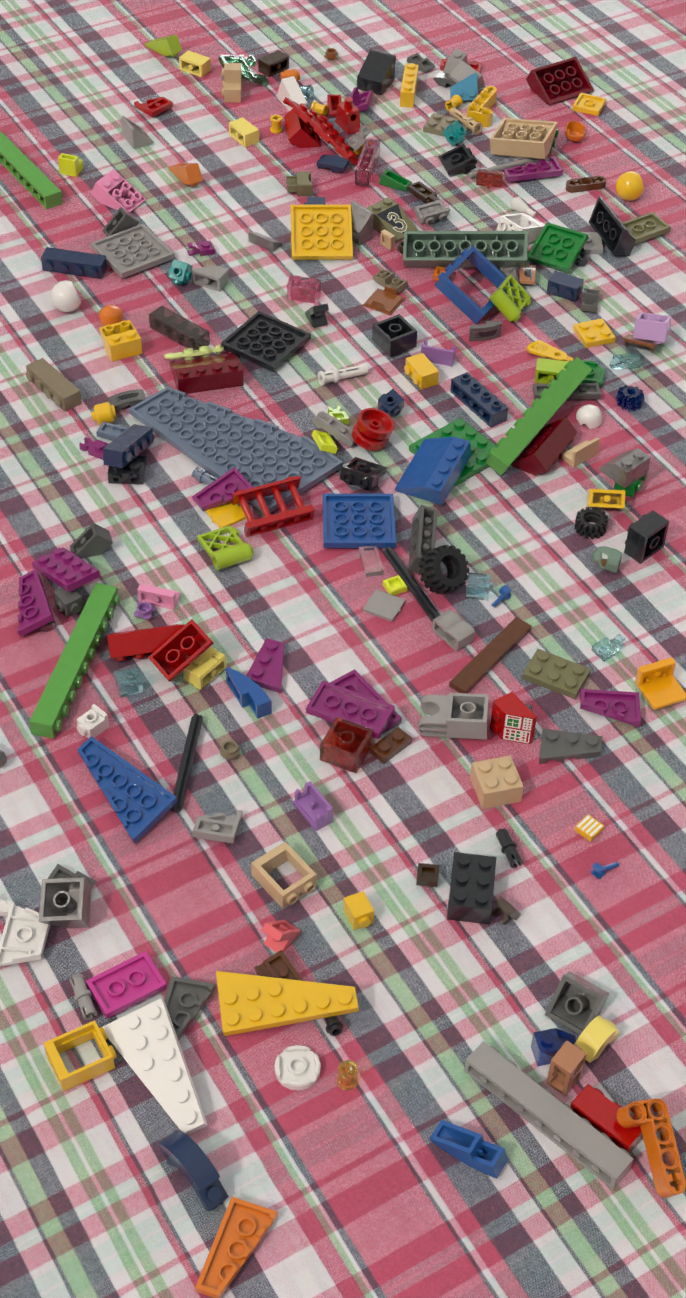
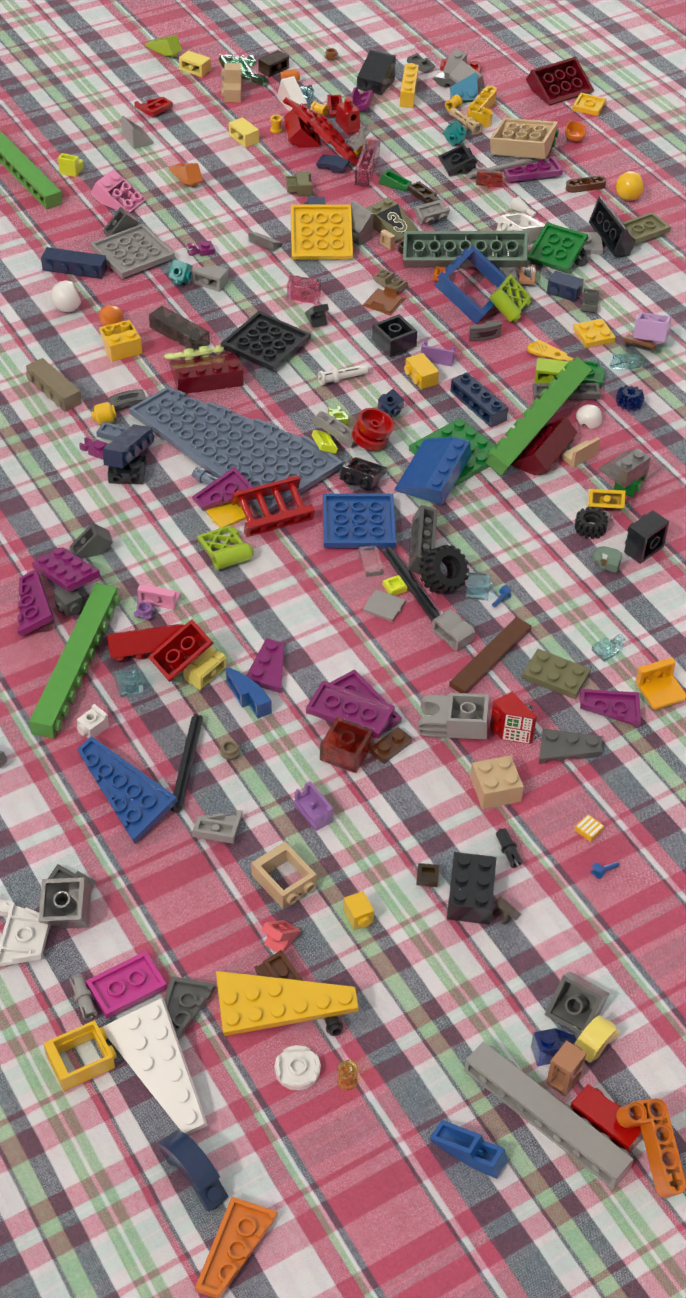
dark tan plate [423,113,459,137] -> none

